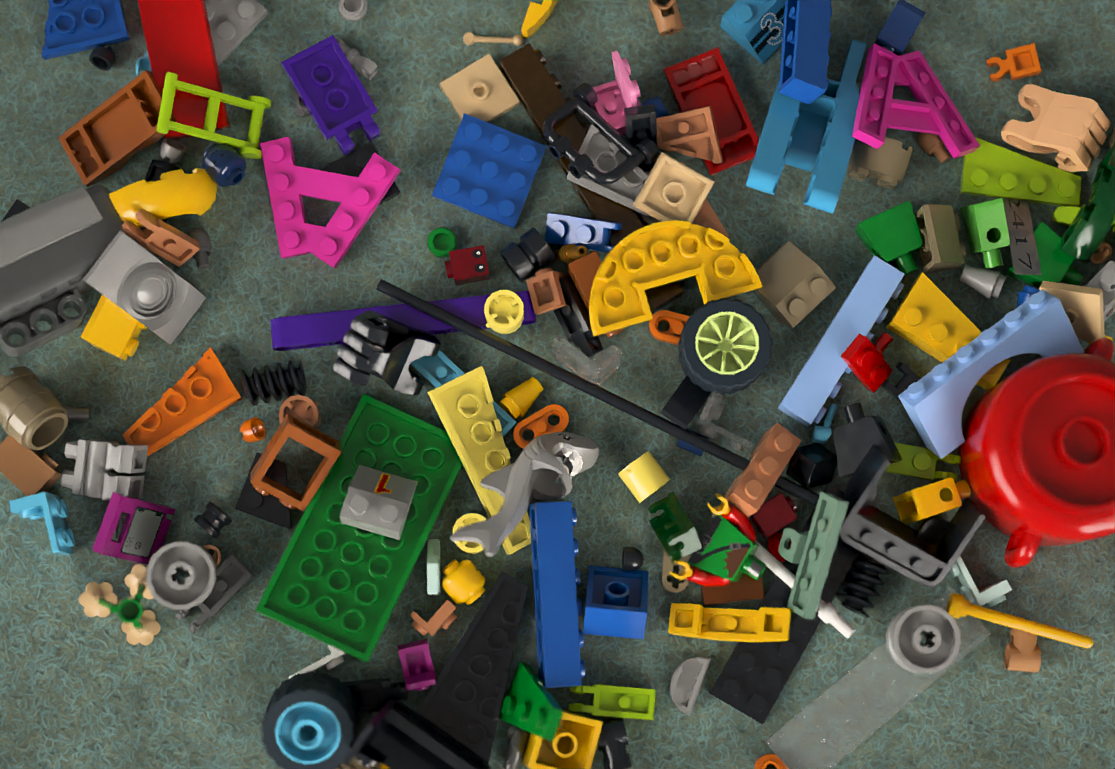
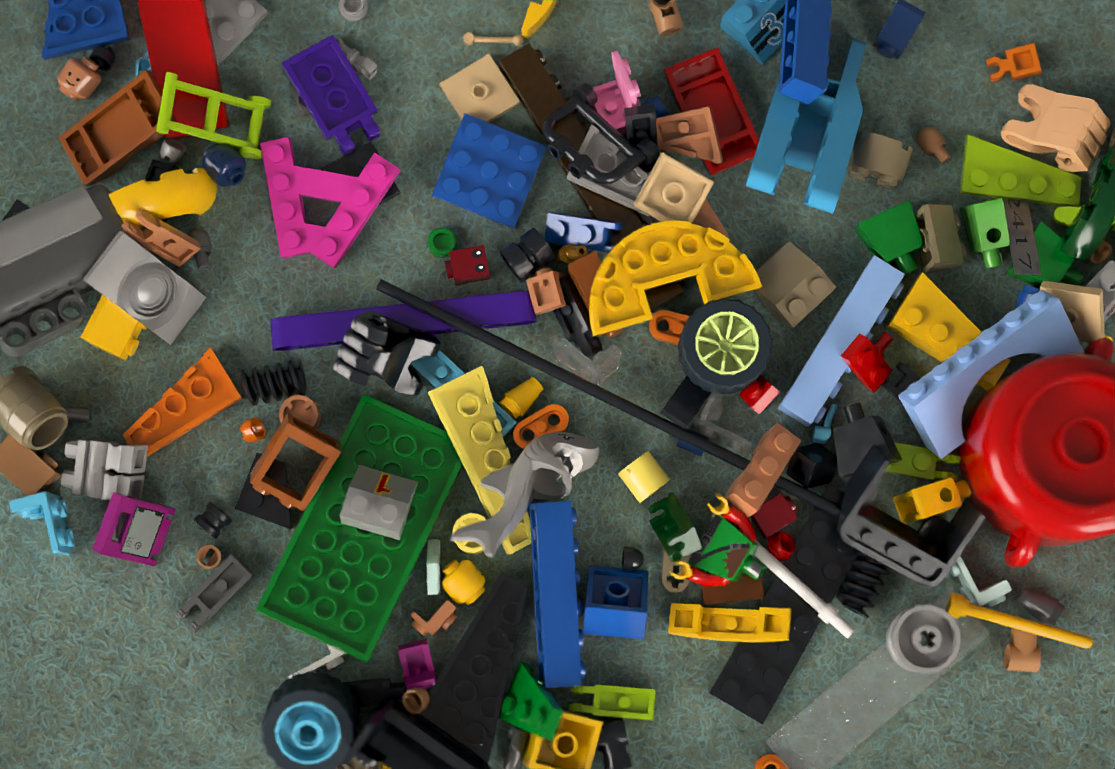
tan plant [78,563,161,646] -> none
light grey wheel [146,542,217,610] -> none
light yellow piece [485,290,524,334] -> none
light grey plate [669,657,711,716] -> none
sand green plate [778,491,849,619] -> none
dark pink plate [852,43,980,159] -> none
light grey cone [960,265,1007,299] -> none
none -> nougat head [57,56,102,102]
none -> medium nougat hinge [403,687,430,714]
none -> red bracket [739,375,780,414]
none -> dark grey cone [1017,587,1065,626]

